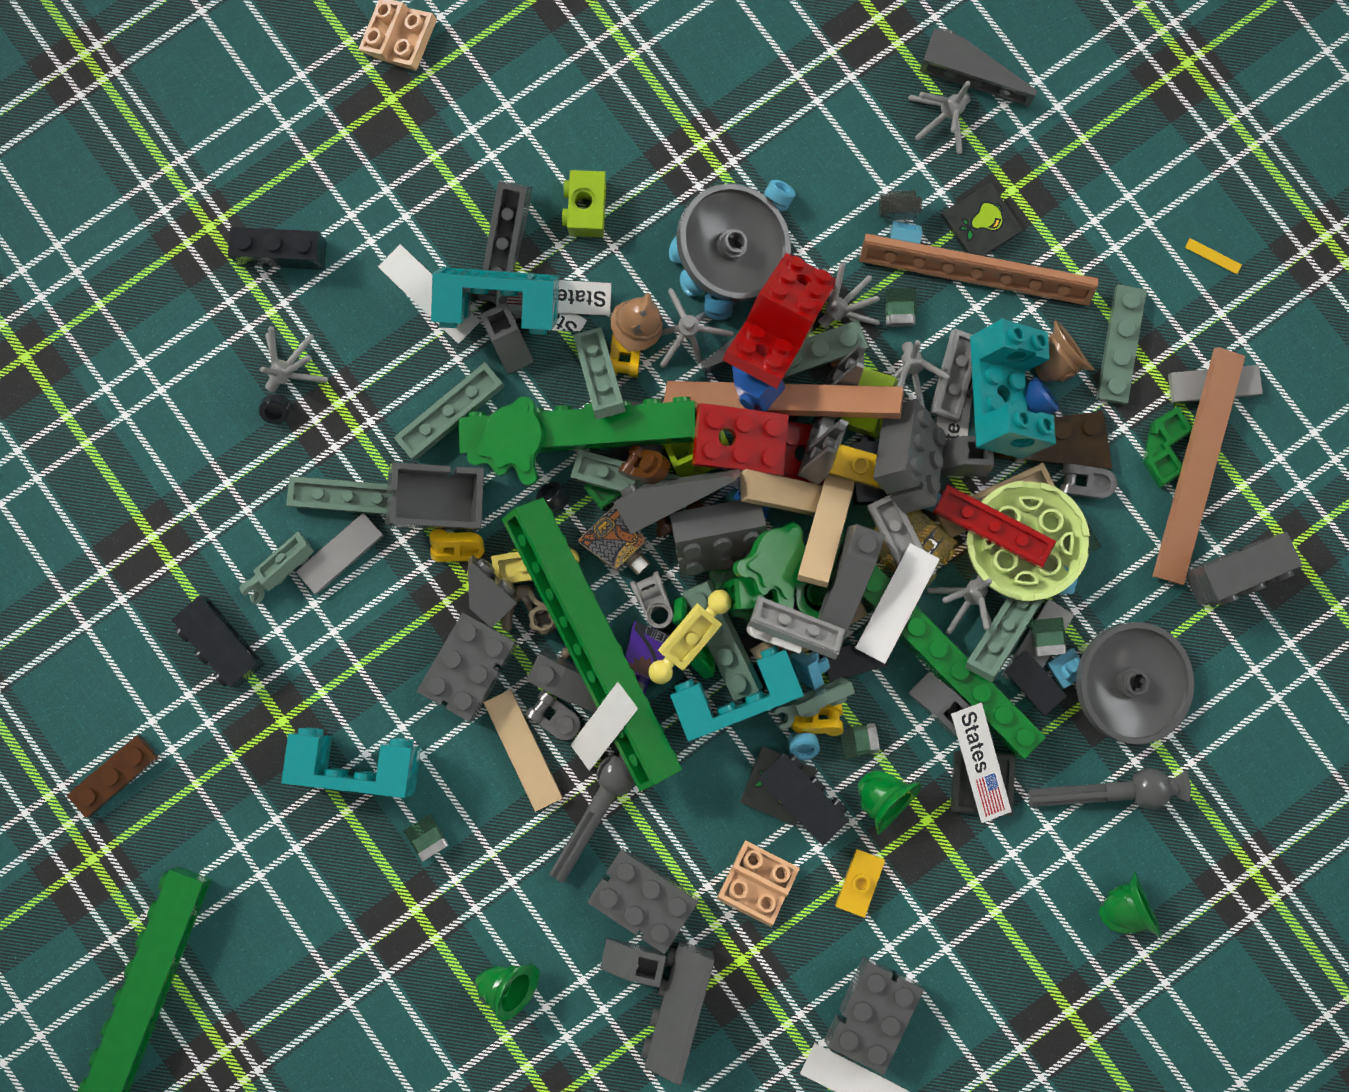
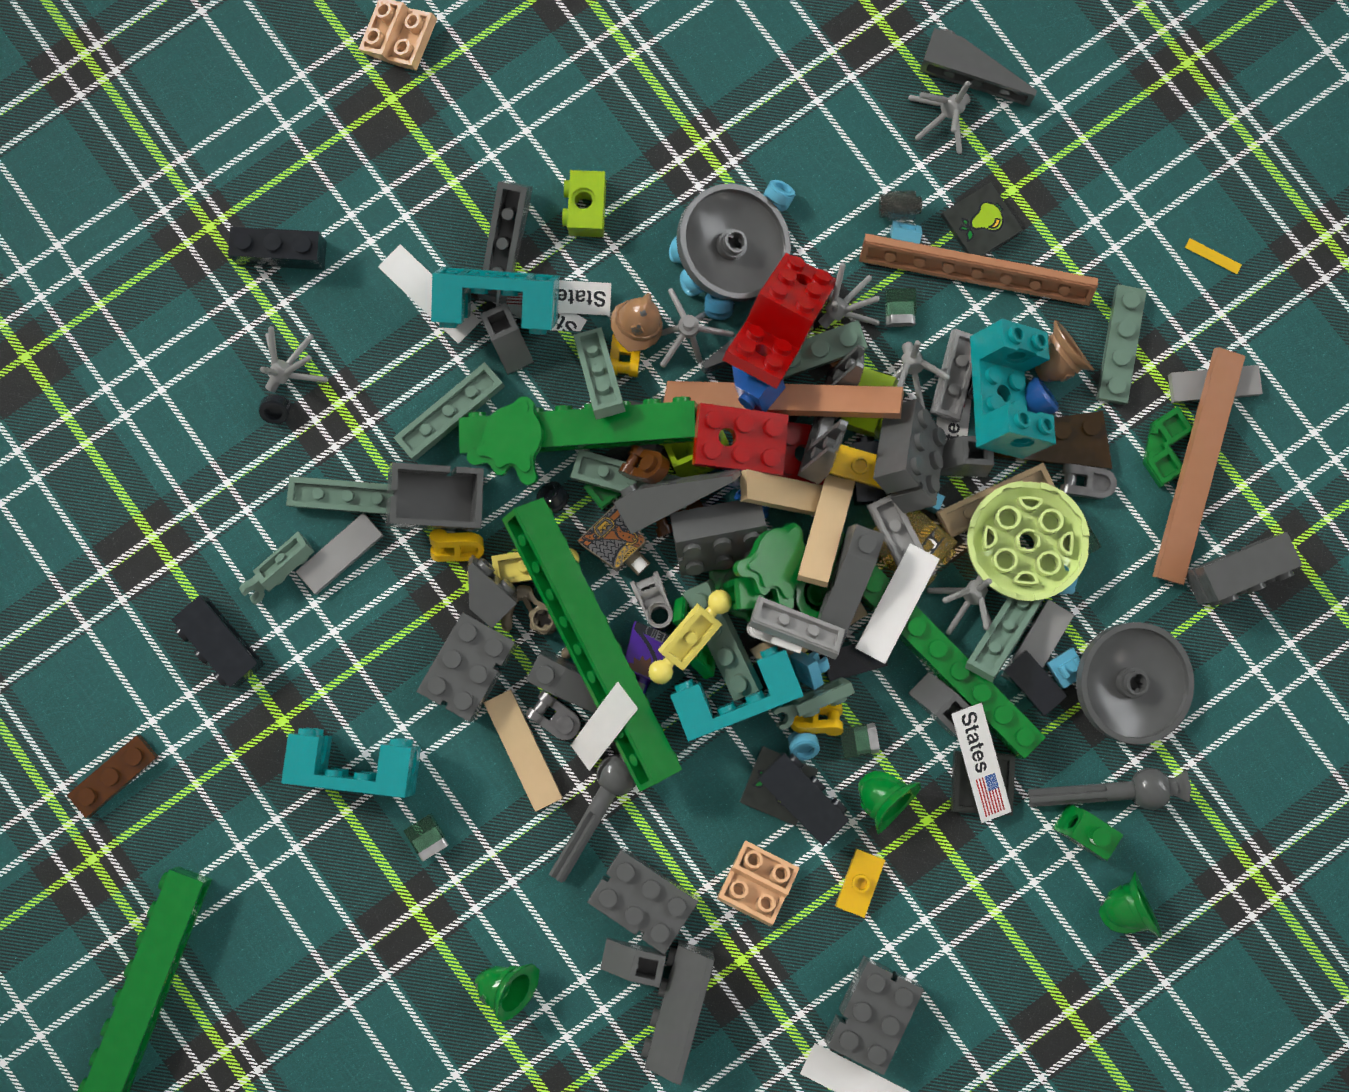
red tile [932,485,1057,569] -> none
clear green piece [1030,617,1066,656] -> none
none -> green torso [1052,804,1123,861]

